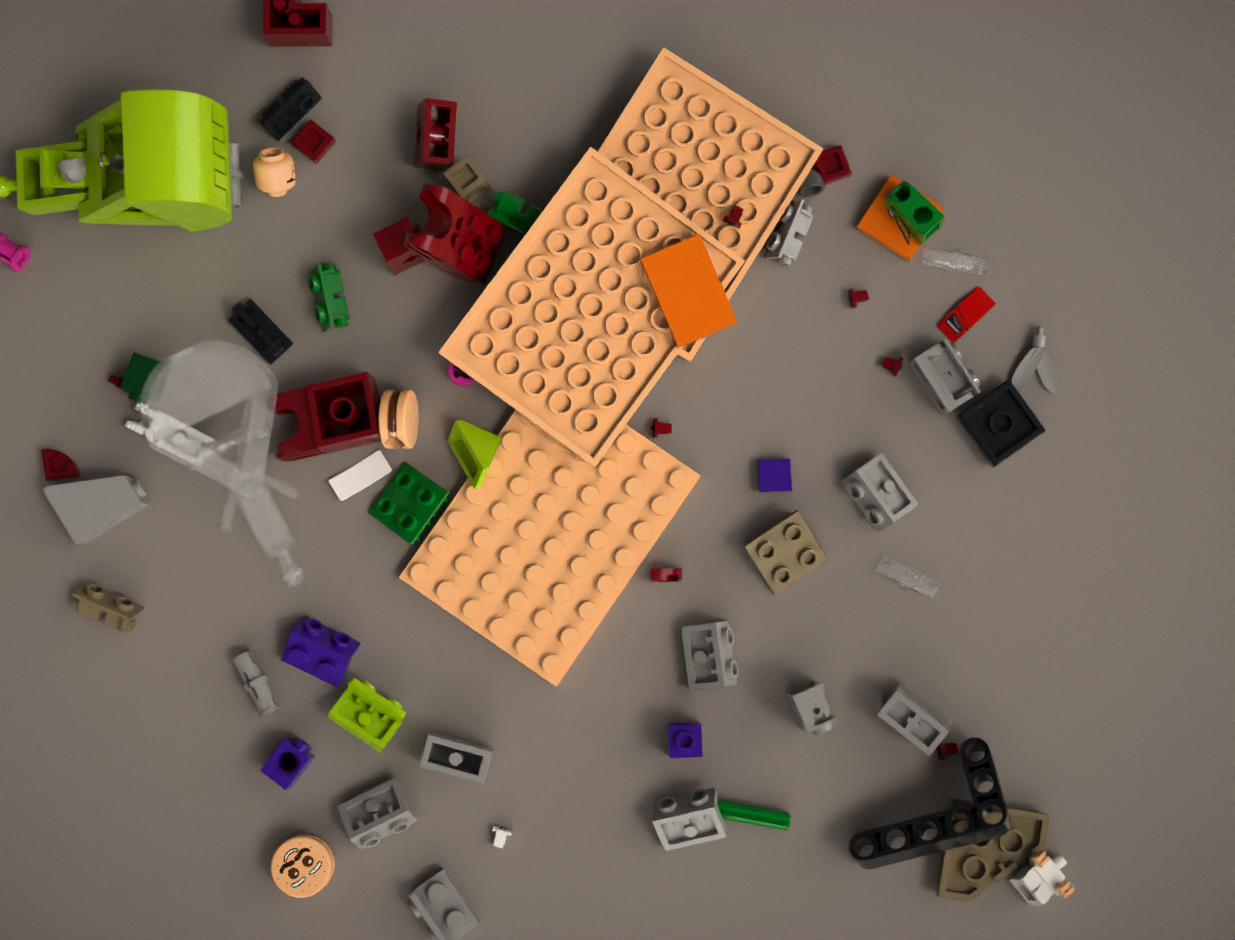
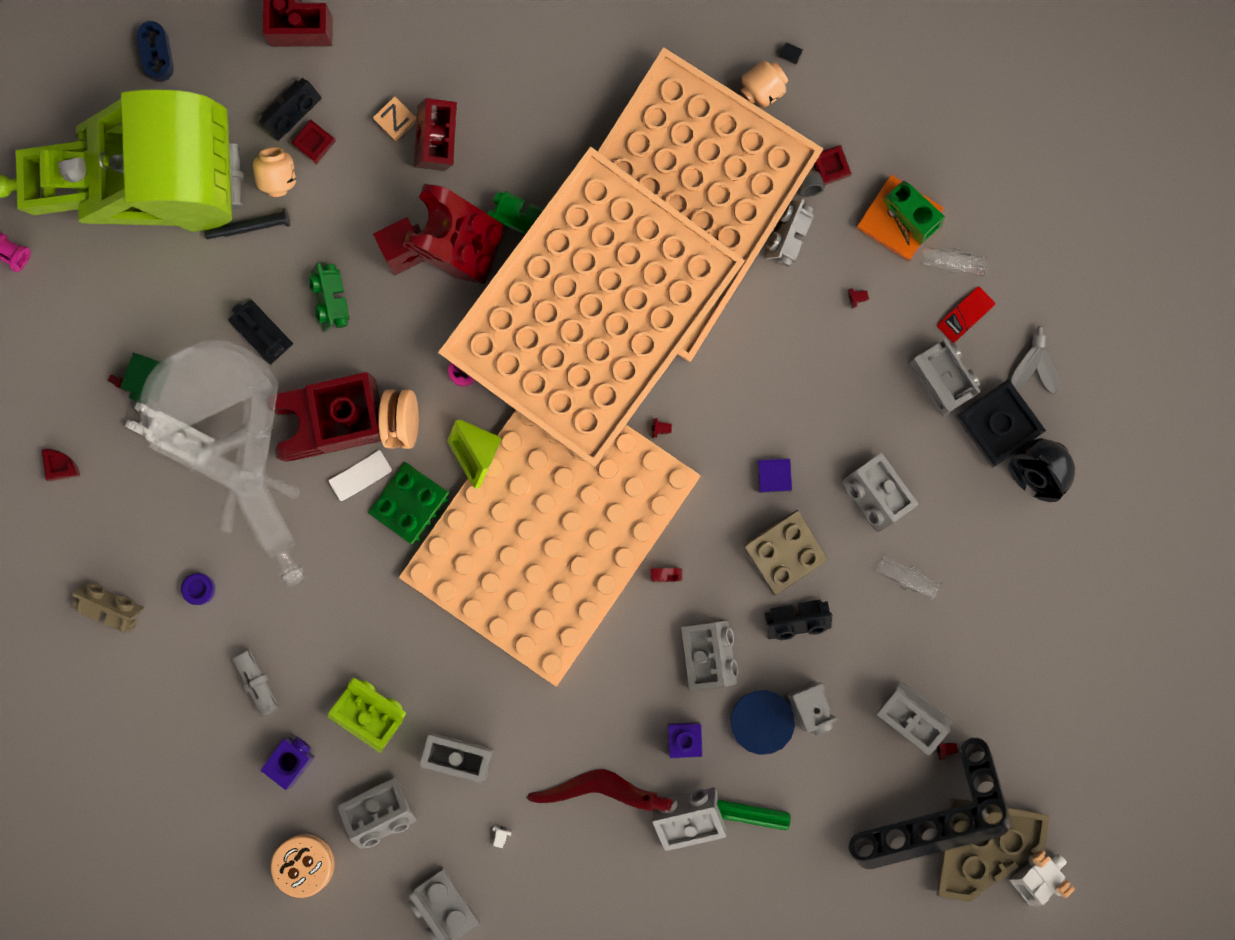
light grey slope [42,475,150,545] -> none
dark purple bracket [281,616,360,688] -> none
dark tan brick [443,155,491,204] -> none
orange tile [640,234,738,348] -> none
dark red piece [722,205,744,229] -> none
dark red piece [882,357,903,377] -> none
none -> dark blue beam [137,21,174,82]
none -> dark purple tile [181,573,215,605]
none -> black piece [204,208,290,240]
none -> light nougat tile [373,97,417,142]
none -> dark red piece [527,769,672,811]
none -> dark blue tile [730,690,795,755]
none -> light nougat head [740,61,788,108]
none -> black hinge [764,599,832,640]
none -> black piece [780,42,803,65]
none -> black cylinder [1008,438,1076,503]

